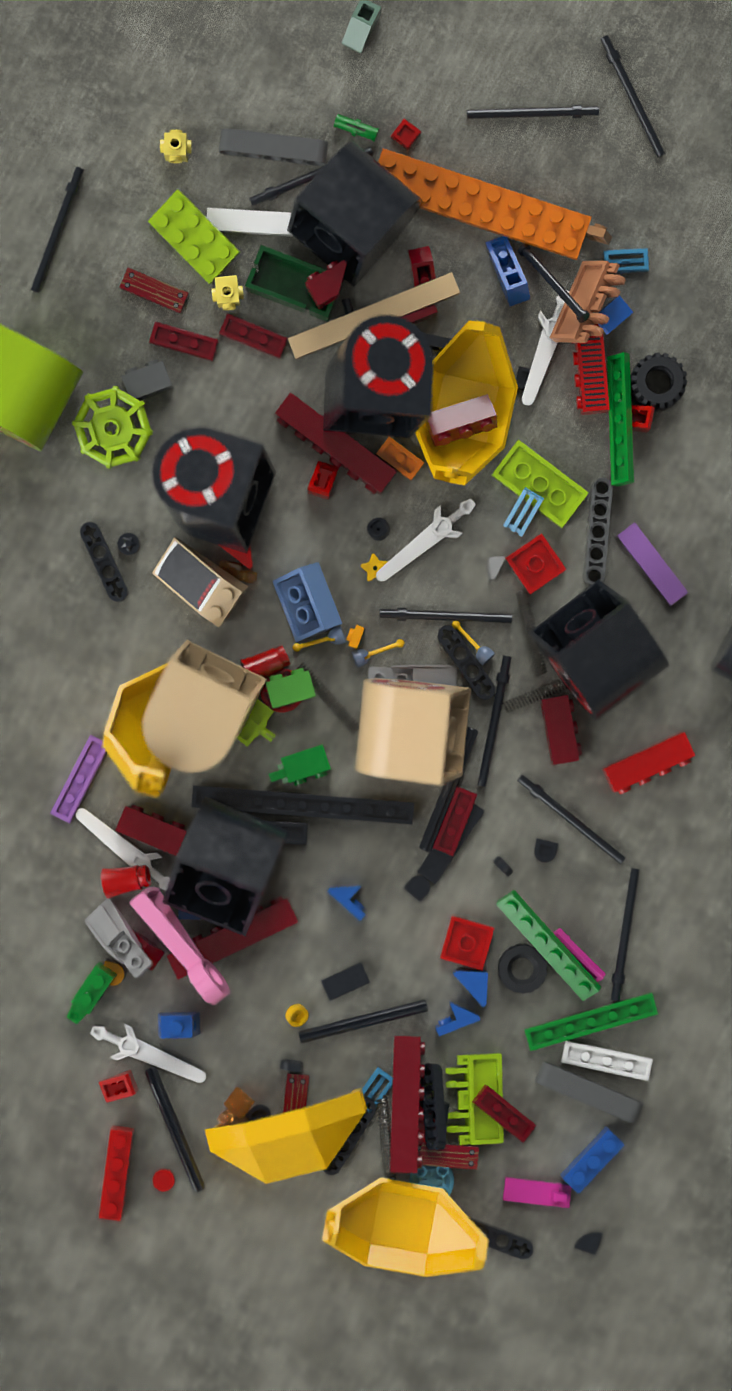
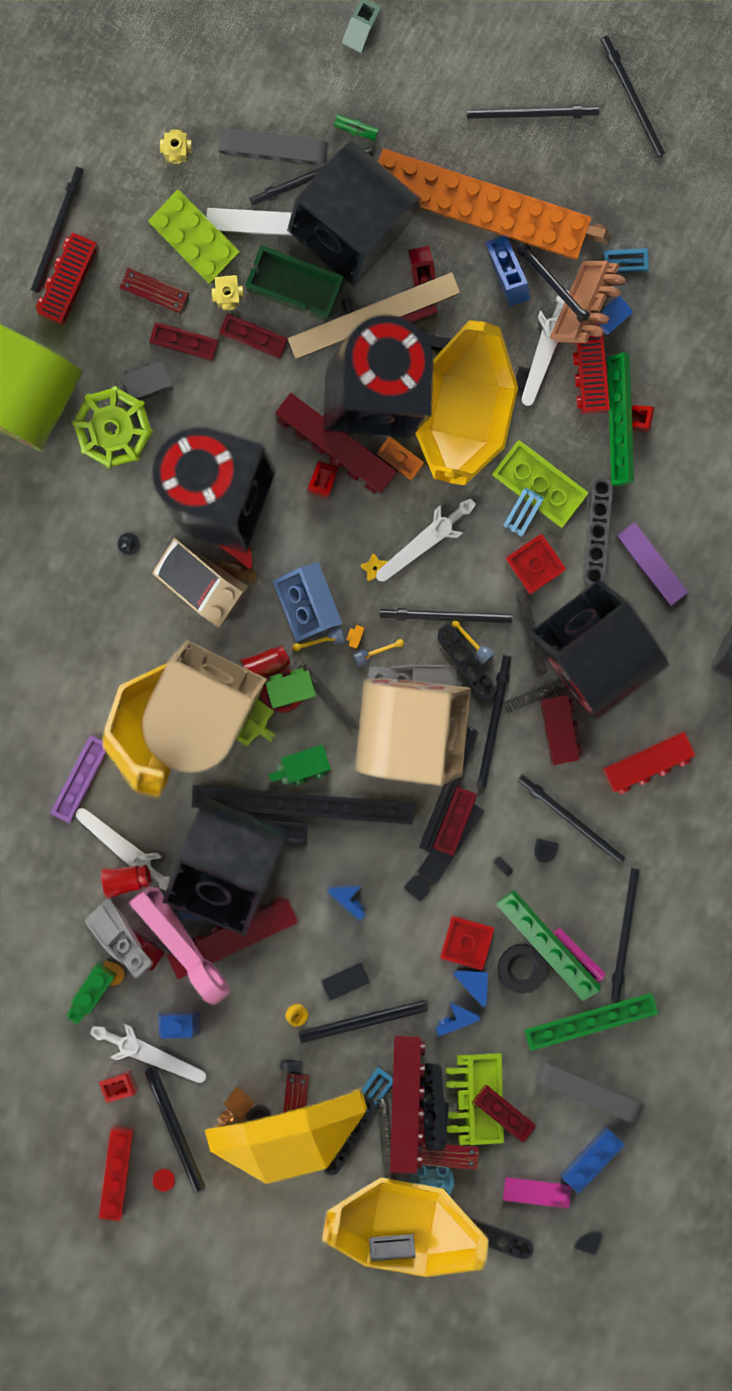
black beam [80,522,128,602] -> none
dark red brick [115,803,188,856] -> none
dark red slope [305,260,347,309] -> none
black tile [367,518,390,541] -> none
red tile [391,119,422,150] -> none
brick [426,394,497,447] -> none
light grey slope [487,556,506,581] -> none
white tile [561,1041,653,1081] -> none
black tyre [631,352,687,412] -> none
none -> red brick [36,232,99,327]
none -> tile [369,1234,416,1262]

